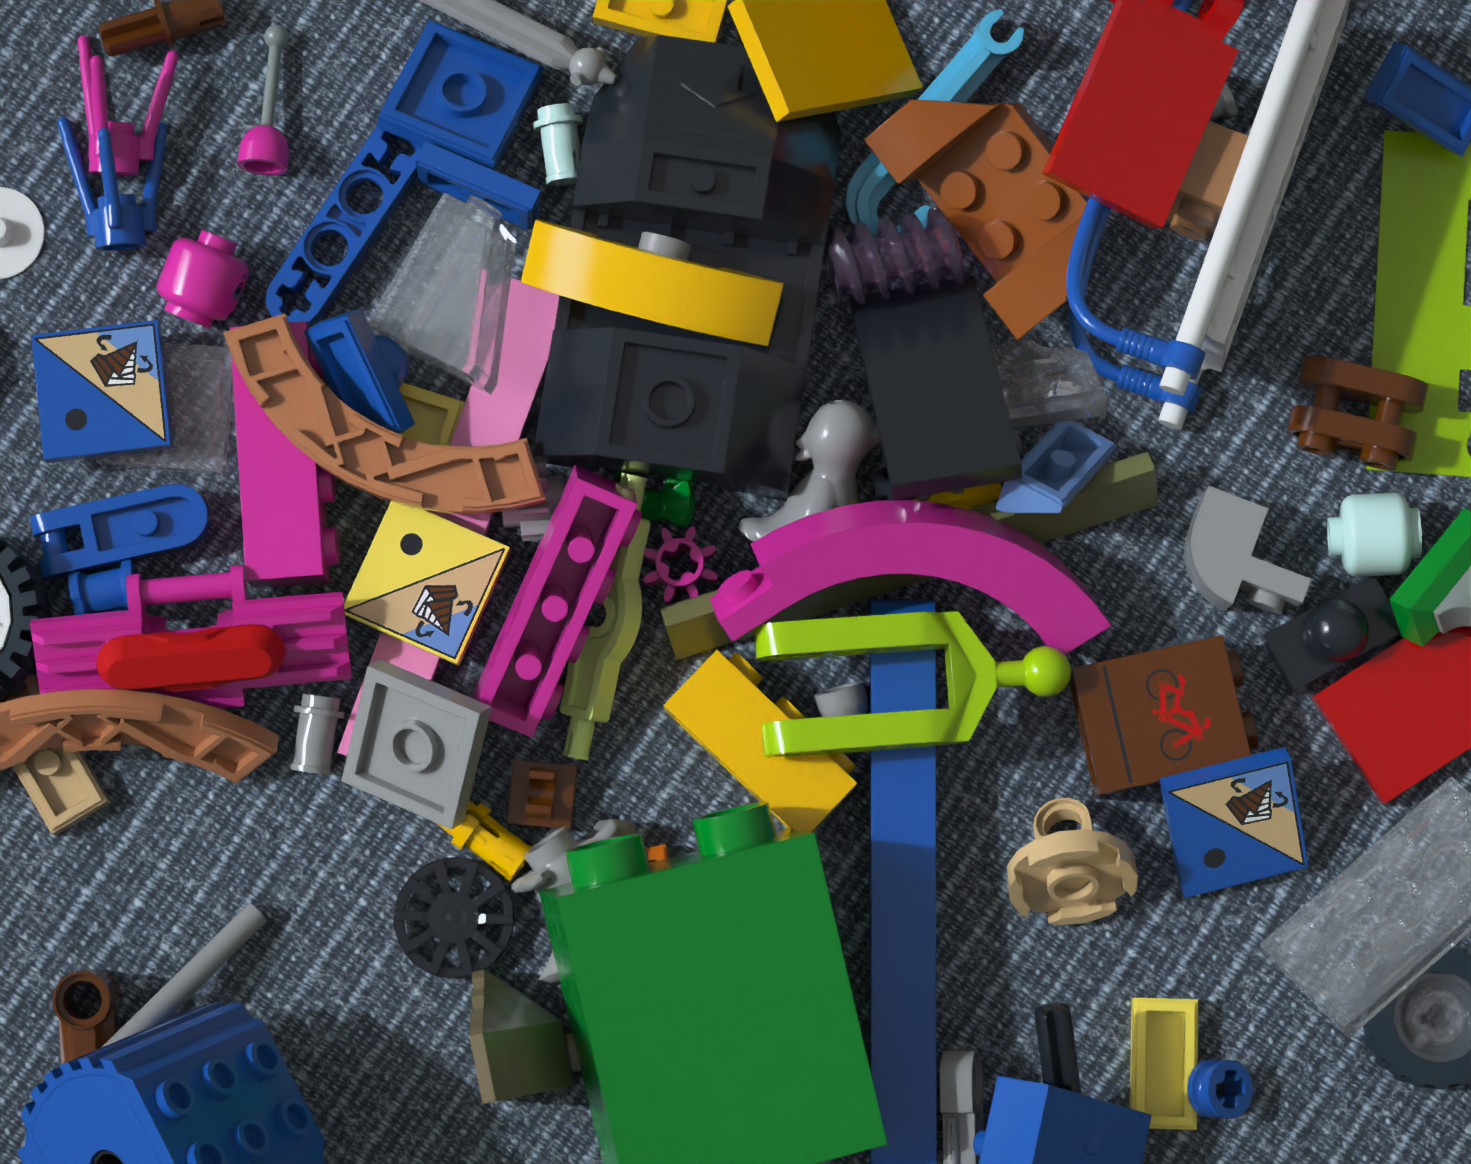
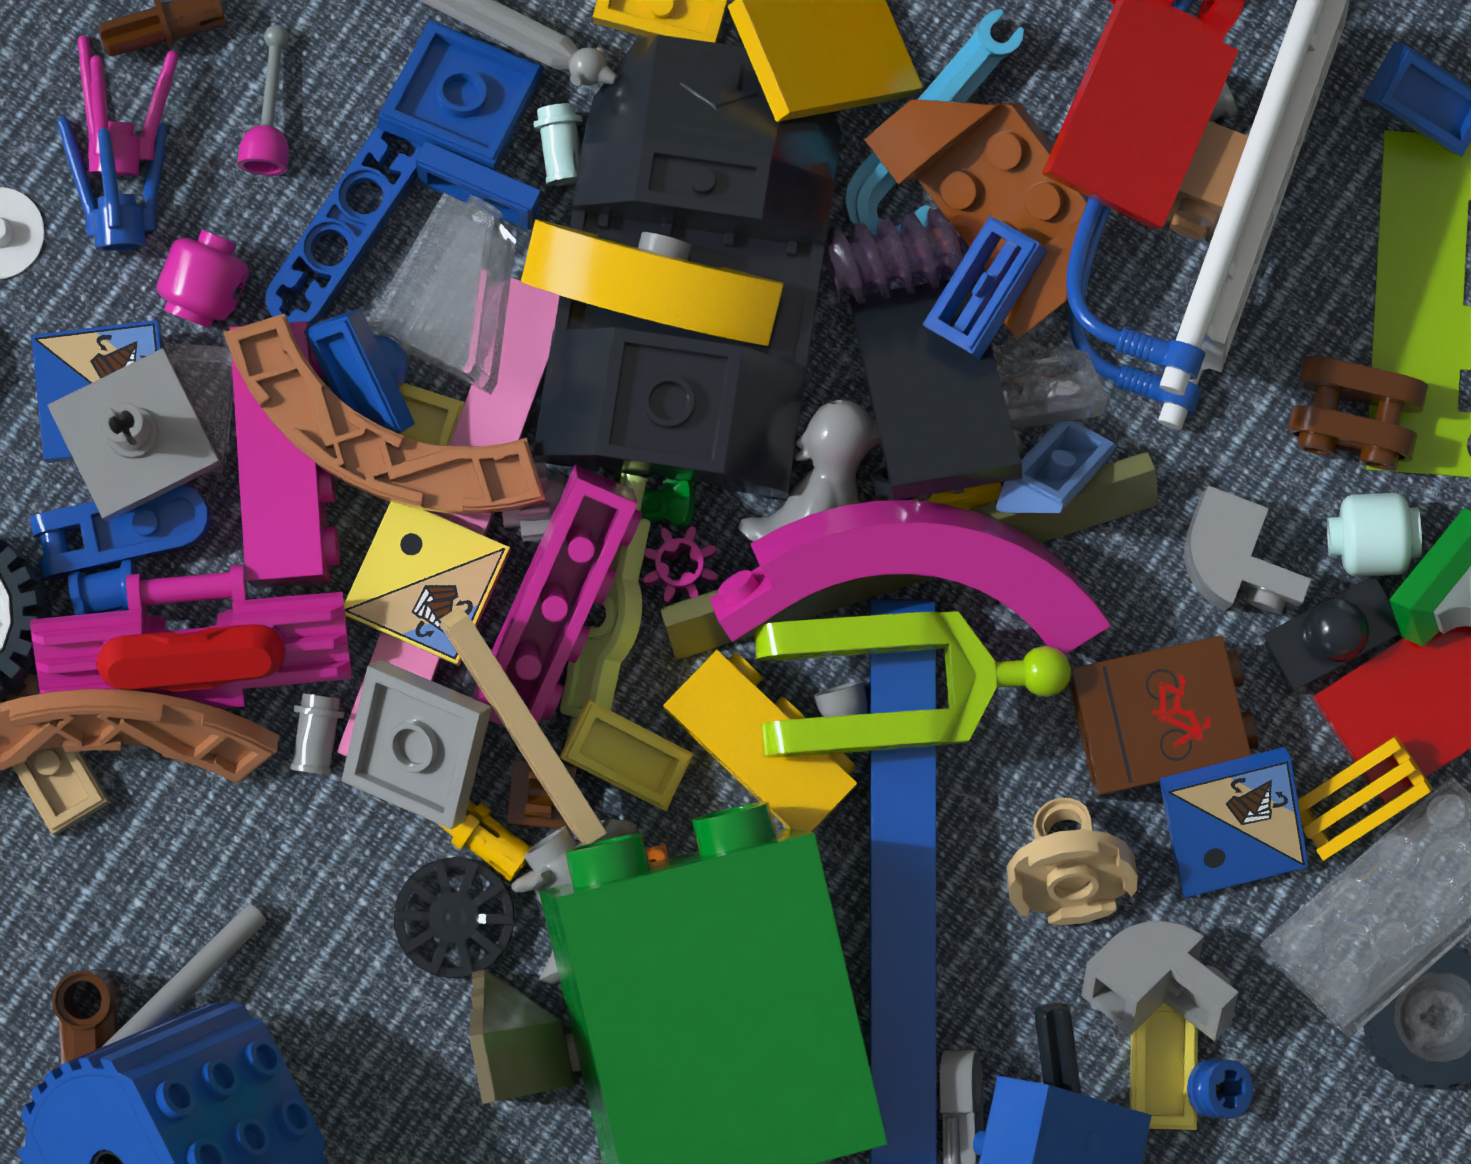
none -> light grey tile [47,348,222,522]
none -> tan tile [439,607,607,844]
none -> light yellow tile [559,699,693,811]
none -> blue tile [923,216,1048,360]
none -> light grey brick [1081,921,1239,1041]
none -> yellow tile [1298,735,1433,861]

